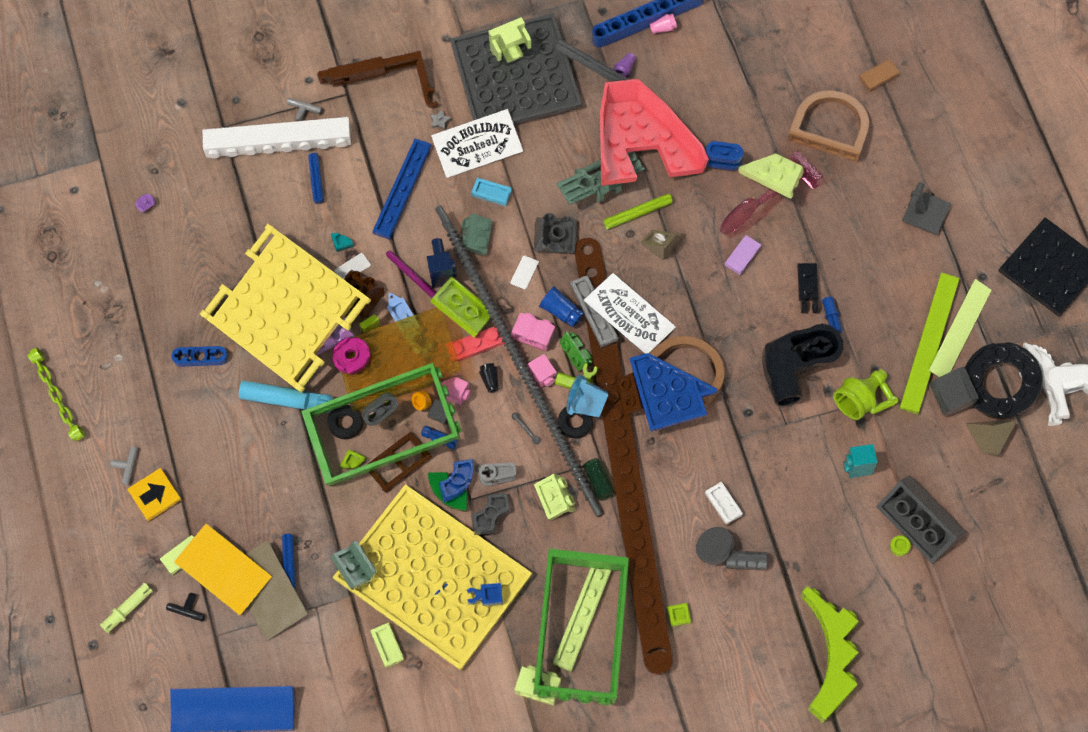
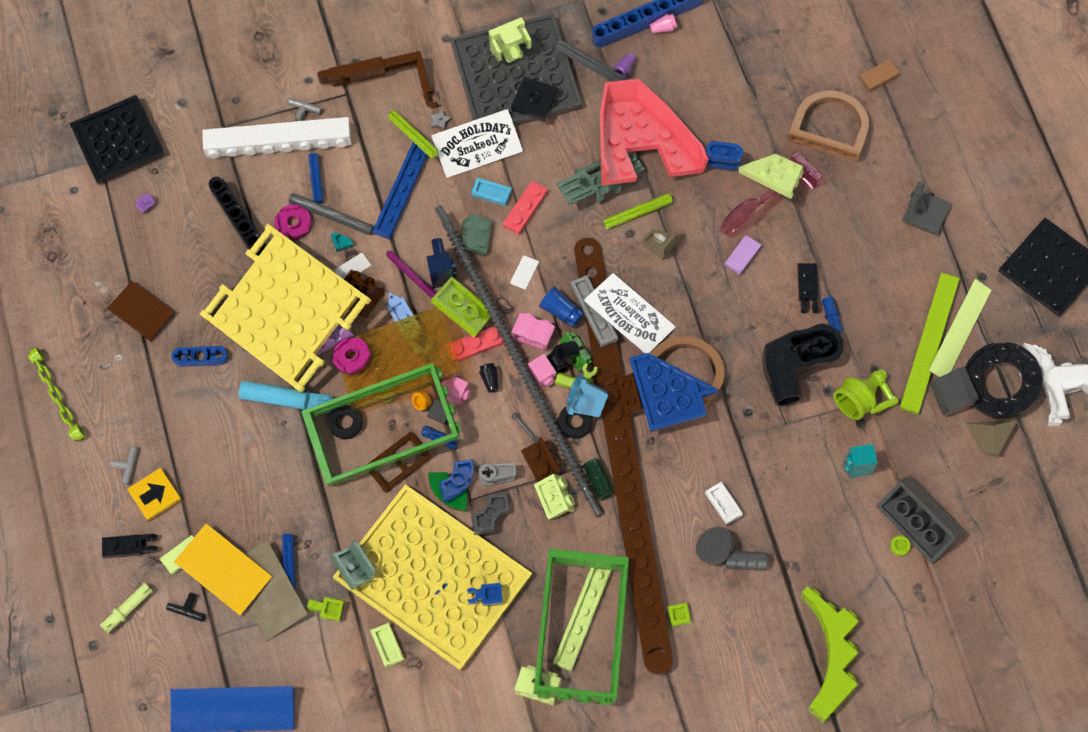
lime tile [340,450,367,470] -> none
lime tile [360,314,381,337] -> none
dark grey plate [362,393,398,426] -> none
dark grey slope [533,213,577,253] -> none
none -> black plate [69,94,165,185]
none -> black hinge [102,534,158,559]
none -> reddish brown tile [107,281,175,342]
none -> black beam [209,176,267,257]
none -> dark pink tile [274,205,312,240]
none -> dark grey axle [289,193,374,235]
none -> lime plate [307,597,344,622]
none -> lime axle [388,110,439,158]
none -> coral plate [503,181,548,235]
none -> black plate [511,77,558,121]
none -> reddish brown bracket [521,437,561,482]
none -> black piece [546,341,580,375]

